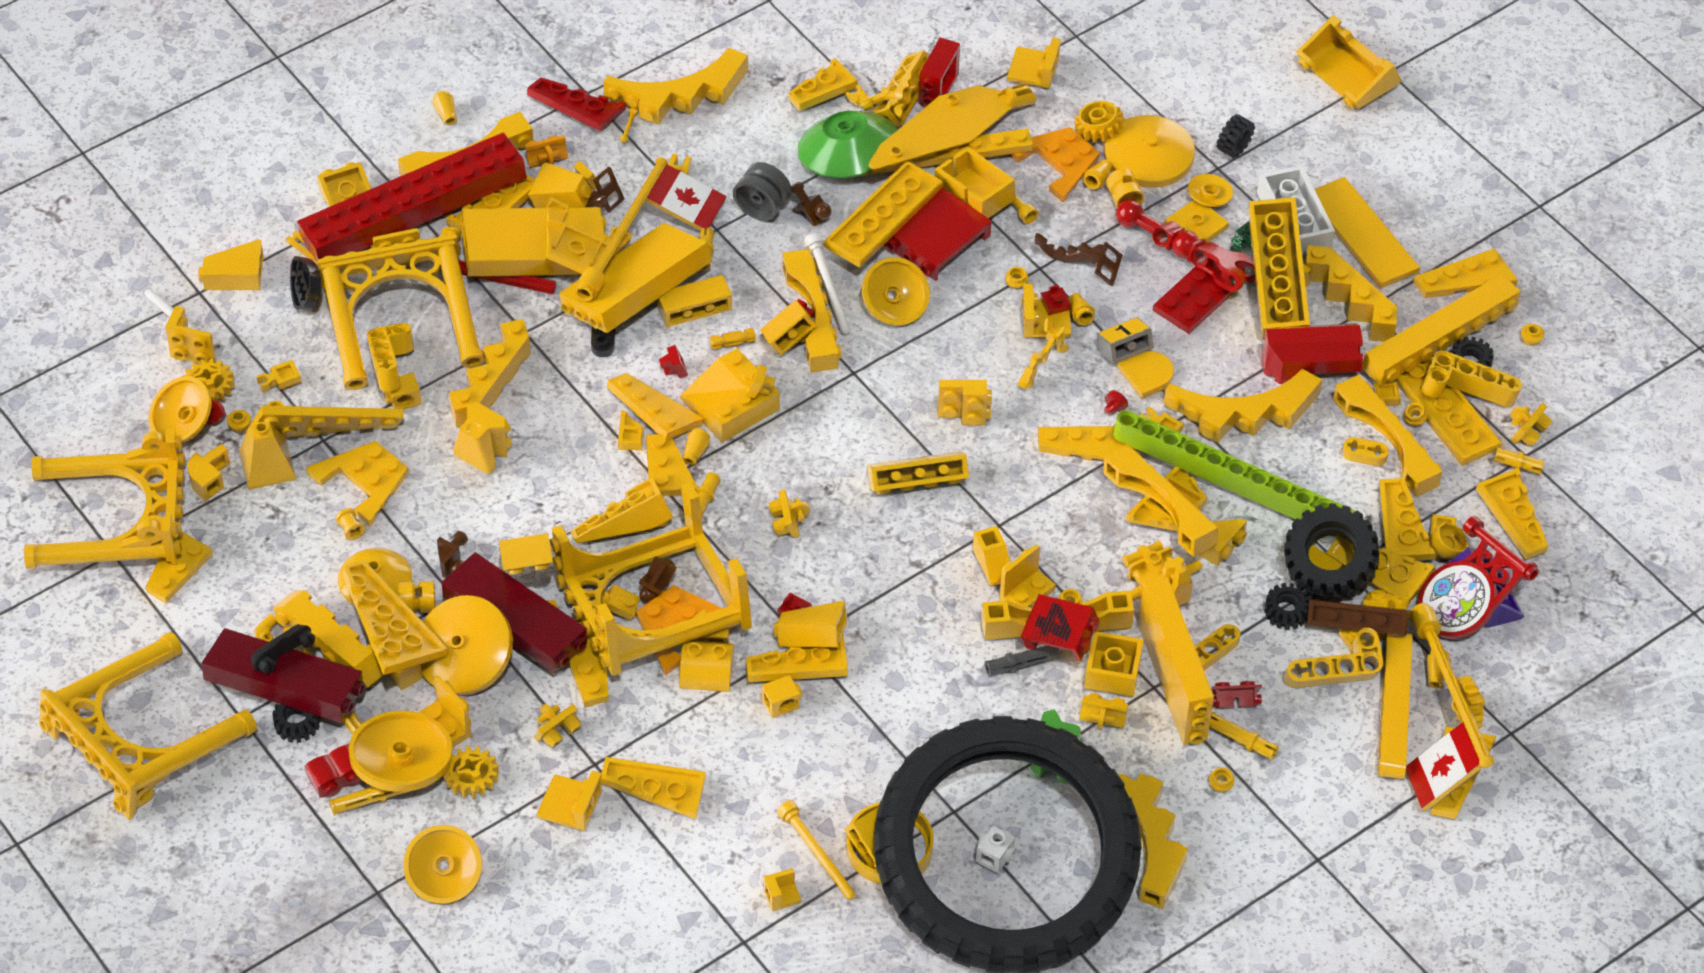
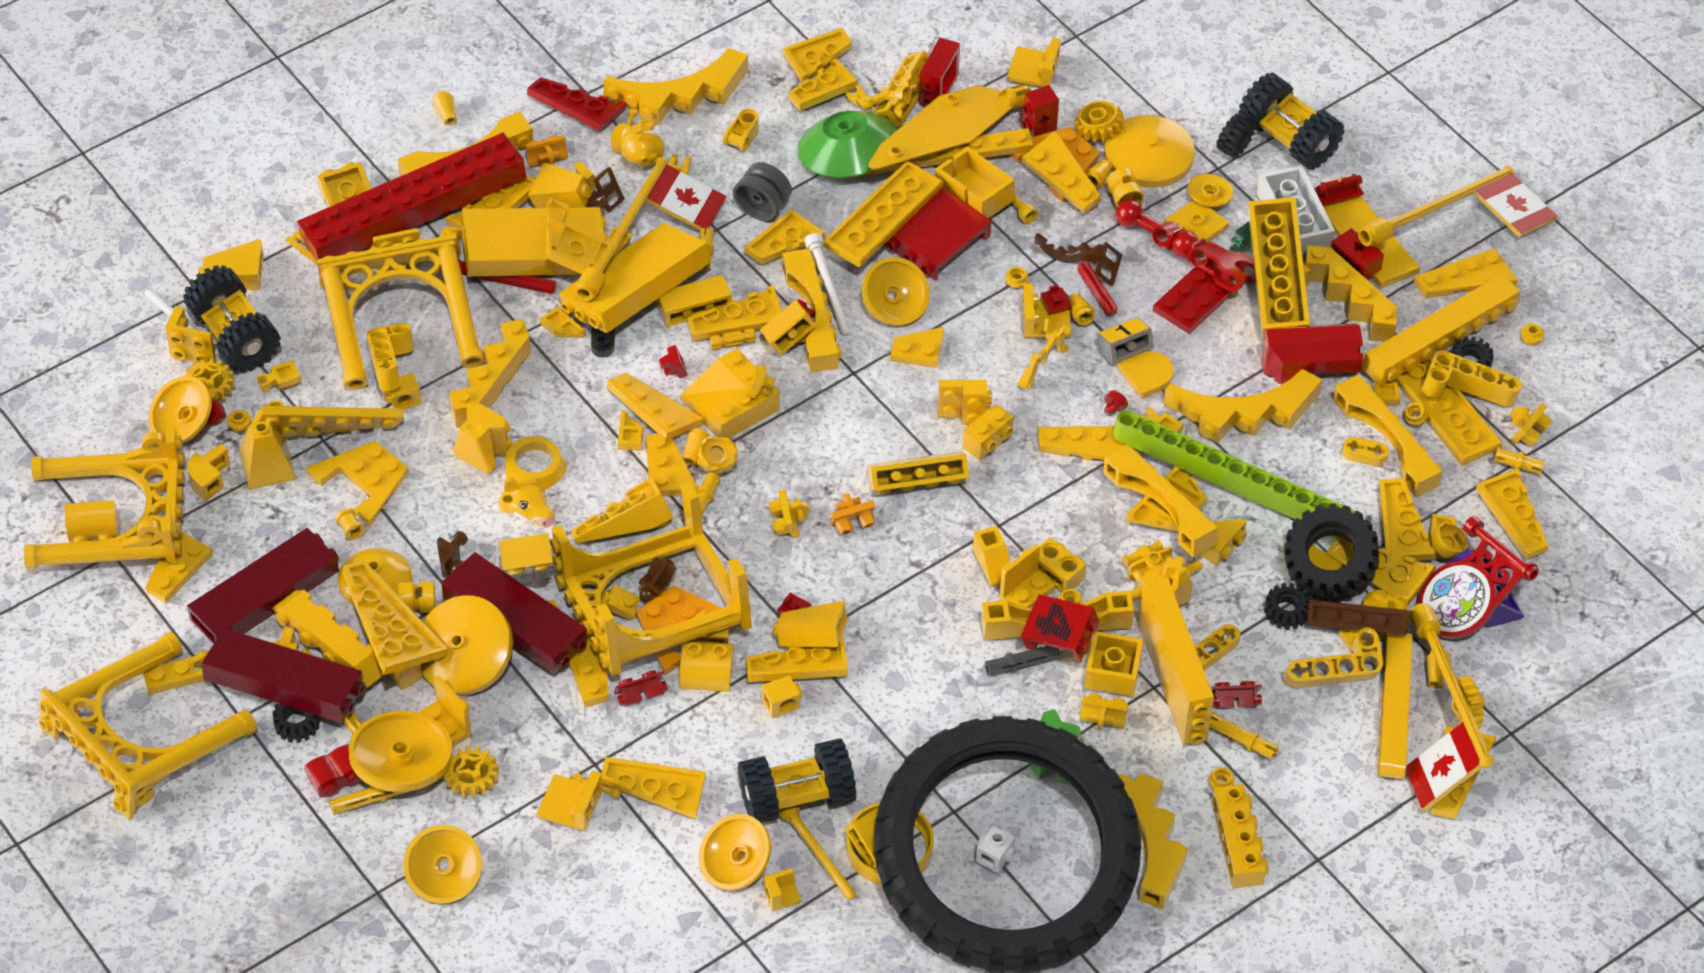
black piece [251,624,315,674] -> none
yellow arm [254,614,278,642] -> none
black piece [290,256,321,312] -> none
yellow hips [534,704,582,749] -> none
reddish brown piece [792,182,832,226] -> none
yellow windscreen [1296,14,1402,109] -> none
none -> yellow brick [64,500,121,542]
none -> yellow plate [143,650,209,695]
none -> black plate [183,265,281,373]
none -> dark red brick [187,527,339,644]
none -> yellow animal [499,436,567,528]
none -> yellow tile [540,306,586,338]
none -> yellow hinge [572,773,621,798]
none -> yellow helmet [611,119,664,167]
none -> red hinge [613,670,668,706]
none -> yellow wing [687,285,782,341]
none -> yellow hair [697,436,738,475]
none -> yellow dish [699,814,771,891]
none -> yellow piece [723,108,759,152]
none -> black plate [737,738,857,823]
none -> yellow wing [744,209,825,265]
none -> yellow wing [783,28,852,82]
none -> light orange hips [829,493,875,536]
none -> yellow wing [890,327,944,368]
none -> yellow brick [962,404,1014,461]
none -> red brick [1021,85,1059,137]
none -> yellow wing [1022,131,1101,214]
none -> yellow brick [1038,537,1087,593]
none -> red axle [1078,261,1118,316]
none -> yellow brick [1212,784,1269,888]
none -> black plate [1238,72,1345,170]
none -> red hinge [1314,174,1364,206]
none -> red brick [1331,228,1384,279]
none -> flag [1358,165,1558,246]

